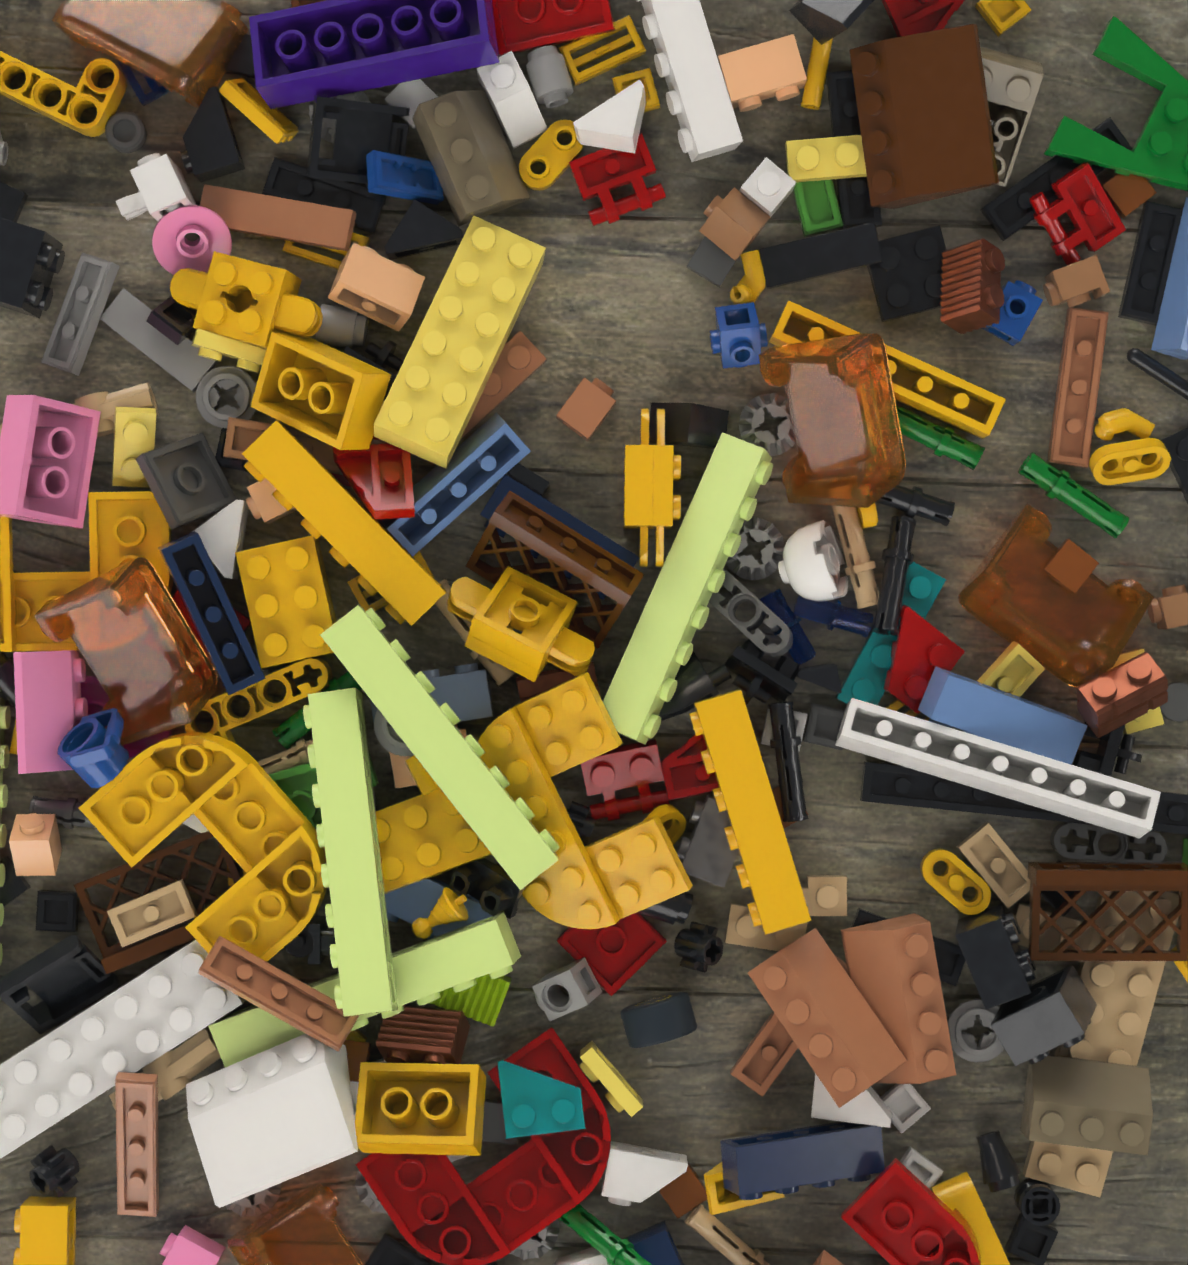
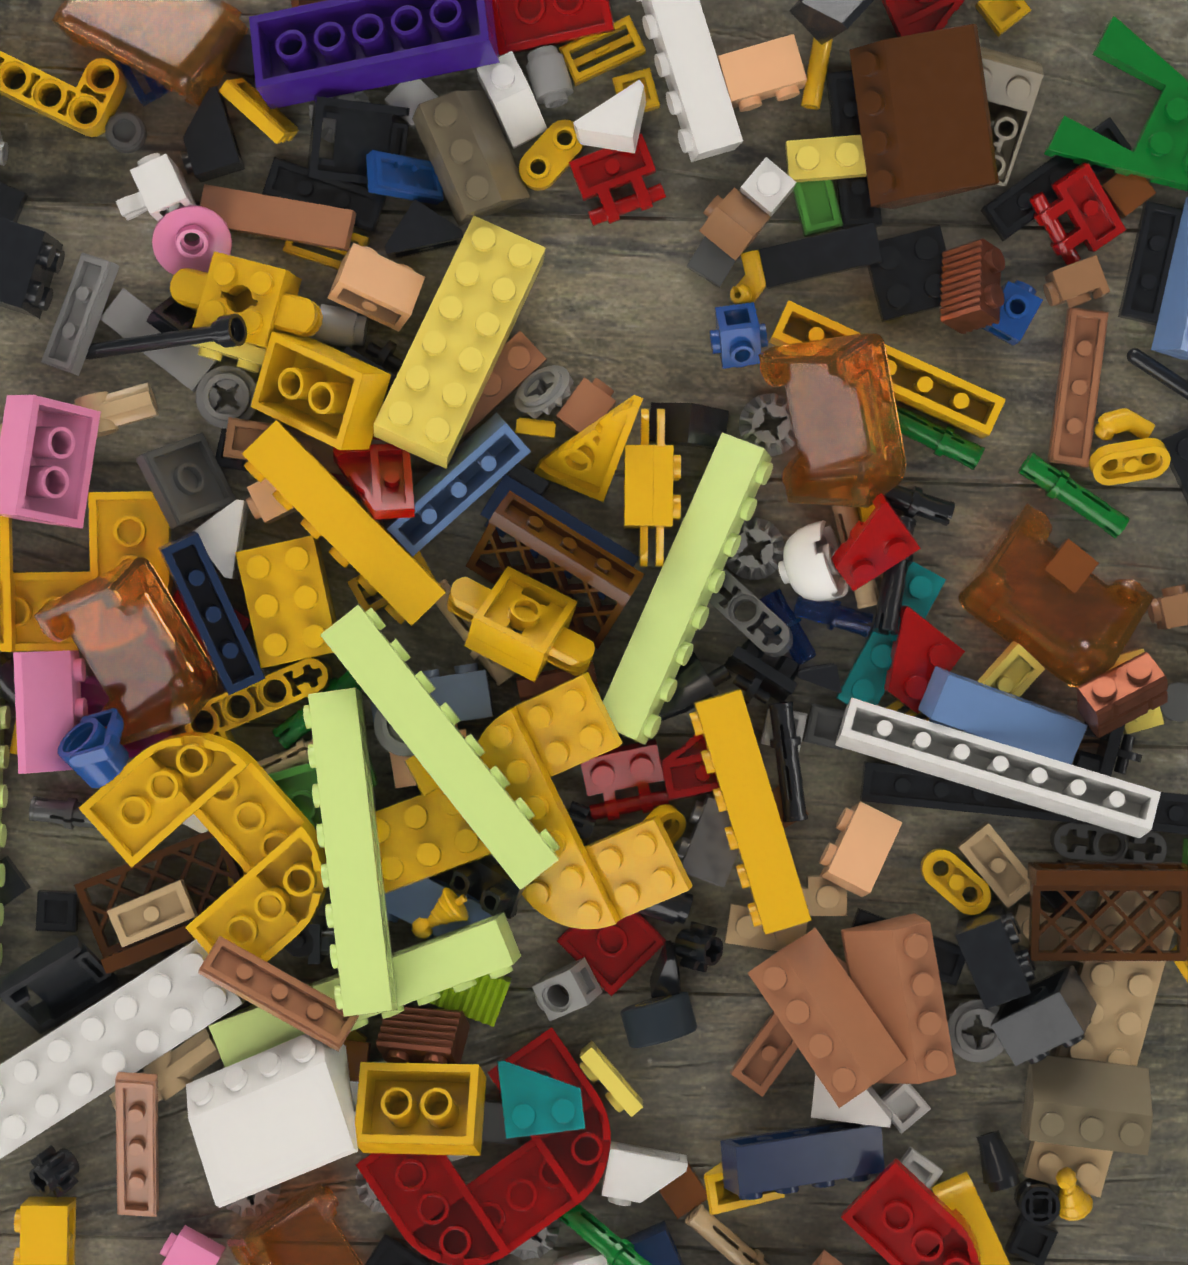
light nougat brick [9,813,62,876] -> none
light yellow plate [112,406,157,488] -> none
none -> black piece [86,314,247,360]
none -> light grey gear [514,365,574,419]
none -> yellow tile [515,417,557,438]
none -> yellow wing [534,395,643,502]
none -> black slope [650,940,681,998]
none -> light nougat brick [819,801,903,897]
none -> red wing [831,493,921,591]
none -> yellow piece [1056,1167,1093,1221]

